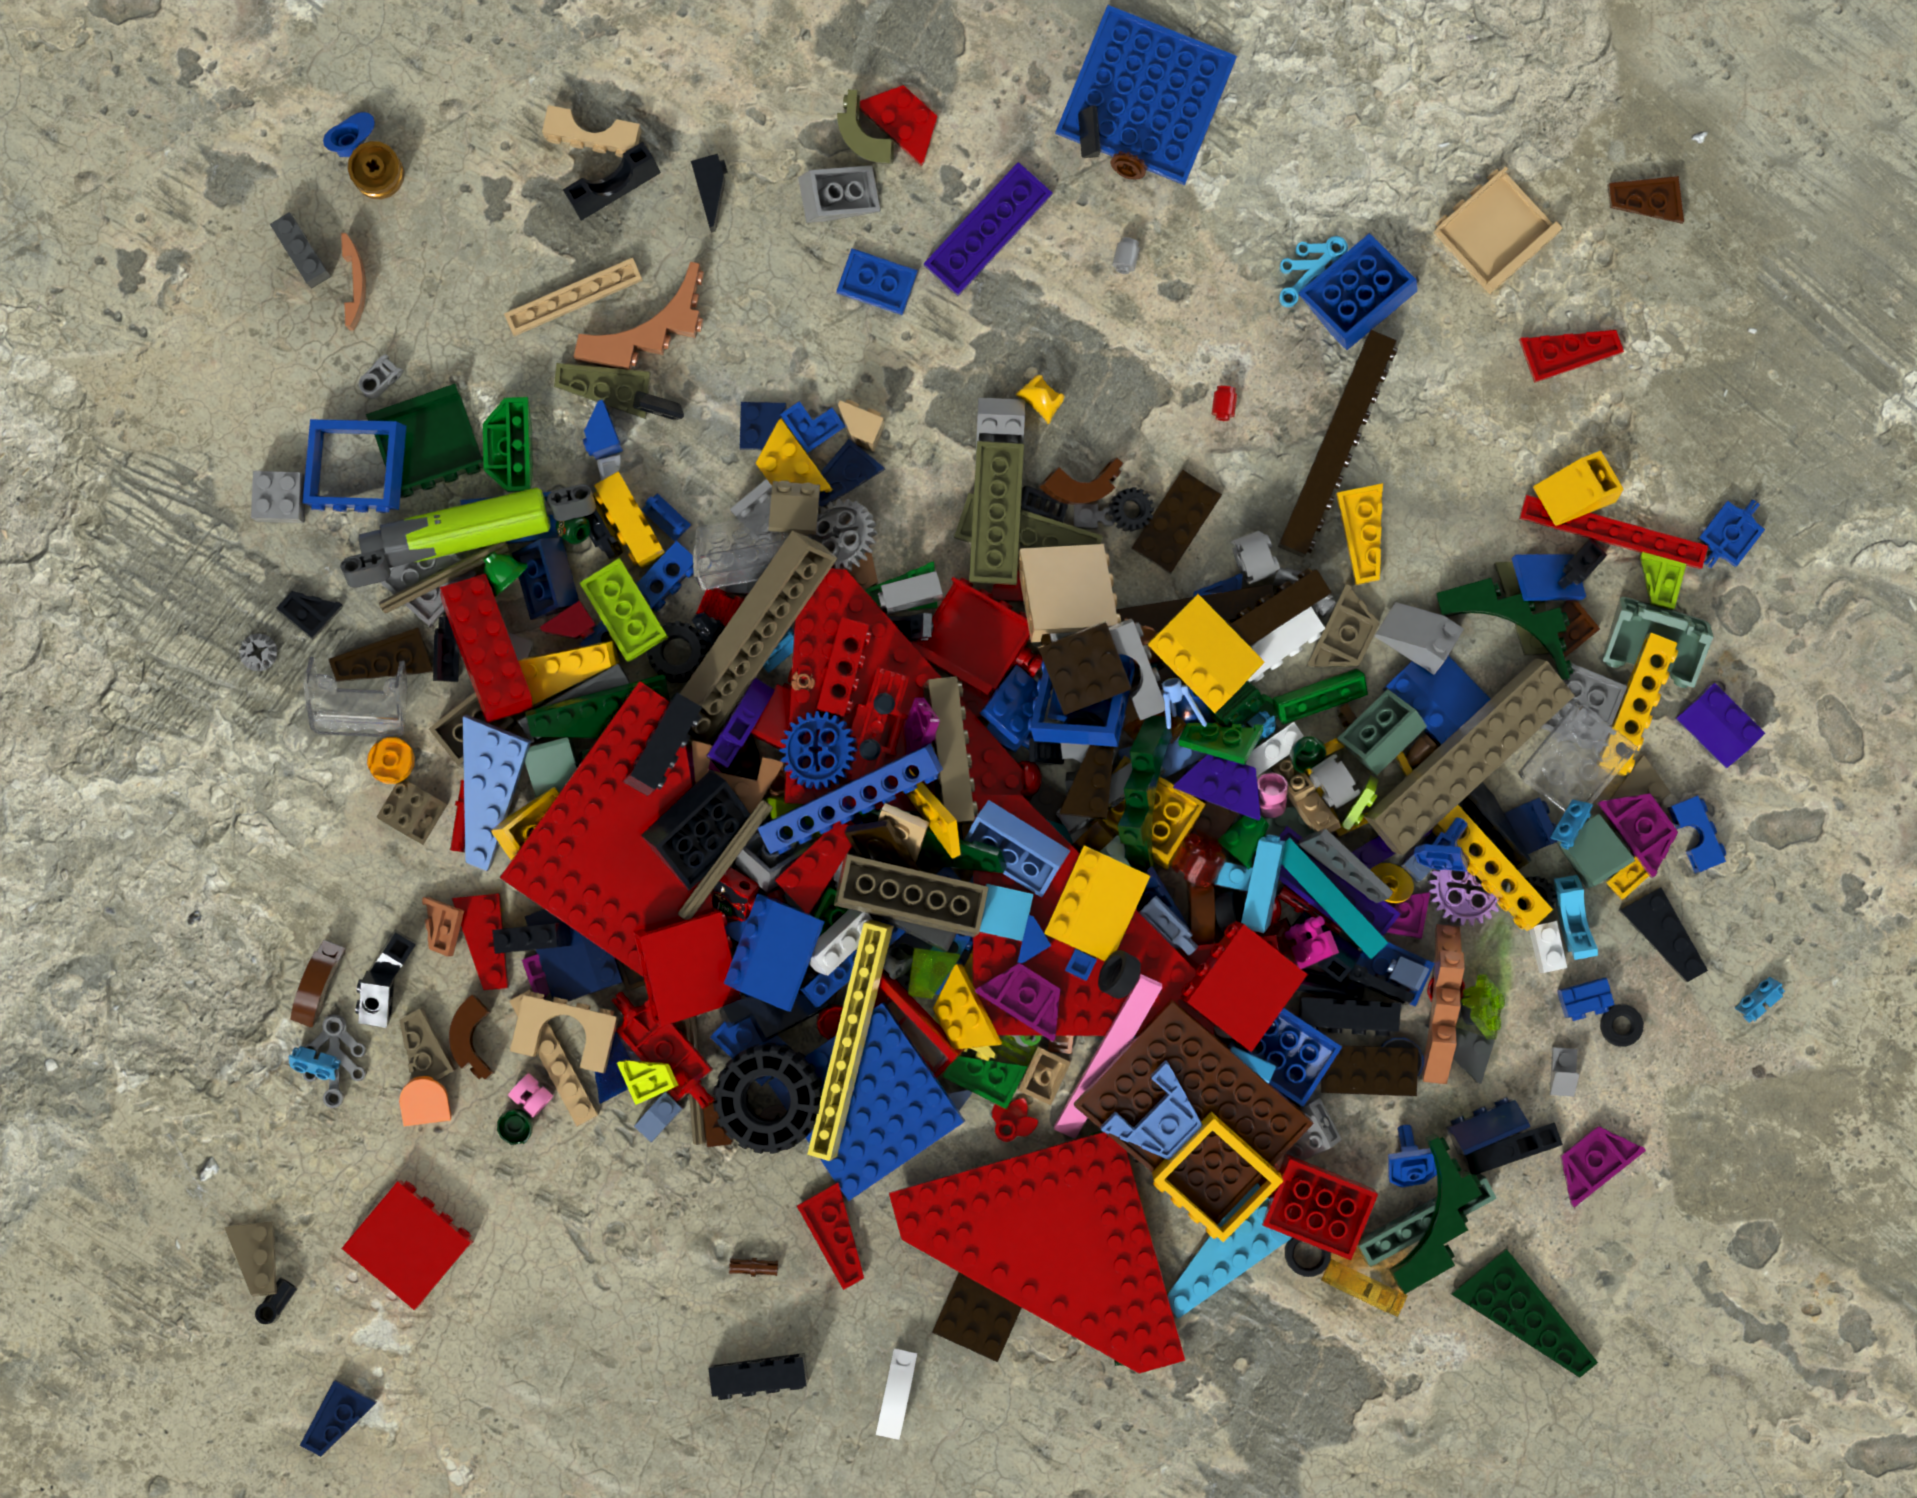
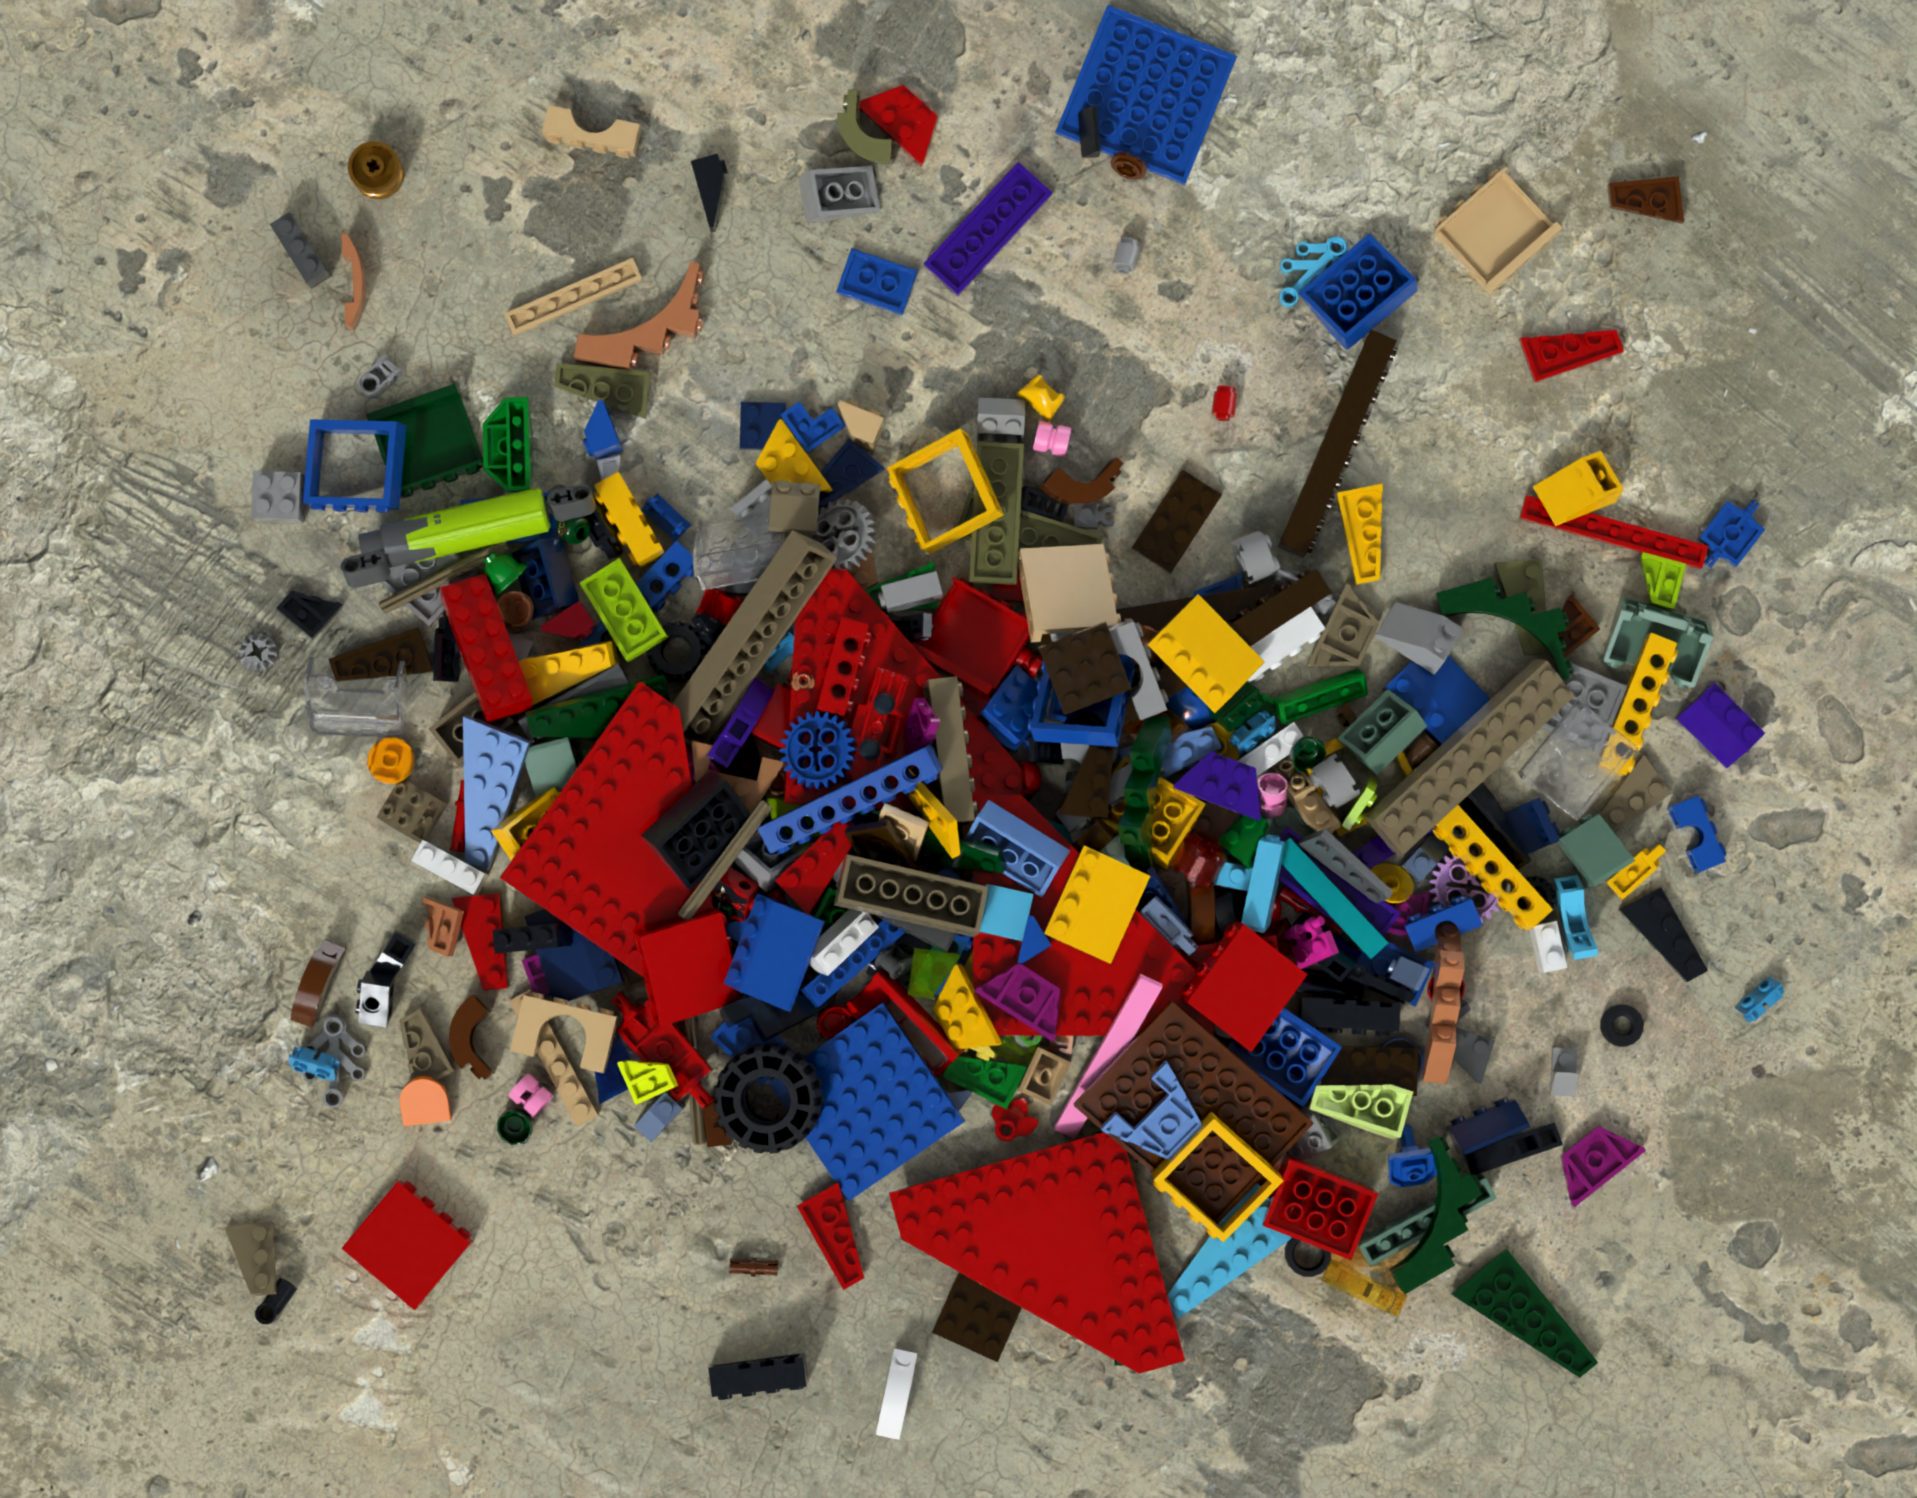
dark blue wing [299,1380,377,1457] -> none
blue piece [323,112,375,157] -> none
black arch [563,142,661,221] -> none
black wedge [622,693,702,796] -> none
black slope [632,391,684,420] -> none
light yellow brick [807,920,893,1161] -> none
blue plate [1065,949,1097,981] -> none
black tyre [1098,950,1141,999] -> none
black tyre [1108,487,1154,532] -> none
light blue plant [1162,678,1207,729] -> none
green wing [1178,723,1264,765] -> none
dark azure slope [1229,1047,1276,1084] -> none
blue piece [1414,817,1468,872] -> none
clear neon green piece [1461,974,1505,1039] -> none
blue tile [1511,554,1587,601] -> none
dark azure hinge [1550,799,1593,849] -> none
blue brick [1557,977,1614,1021] -> none
black hinge [1558,538,1607,589] -> none
magenta wing [1597,793,1678,878] -> none
none -> white brick [411,840,489,896]
none -> nougat hair [496,591,534,627]
none -> yellow window [887,428,1004,554]
none -> bright pink wheel [1033,420,1072,457]
none -> yellowish green wedge [1309,1084,1413,1140]
none -> blue arch [1403,895,1483,952]

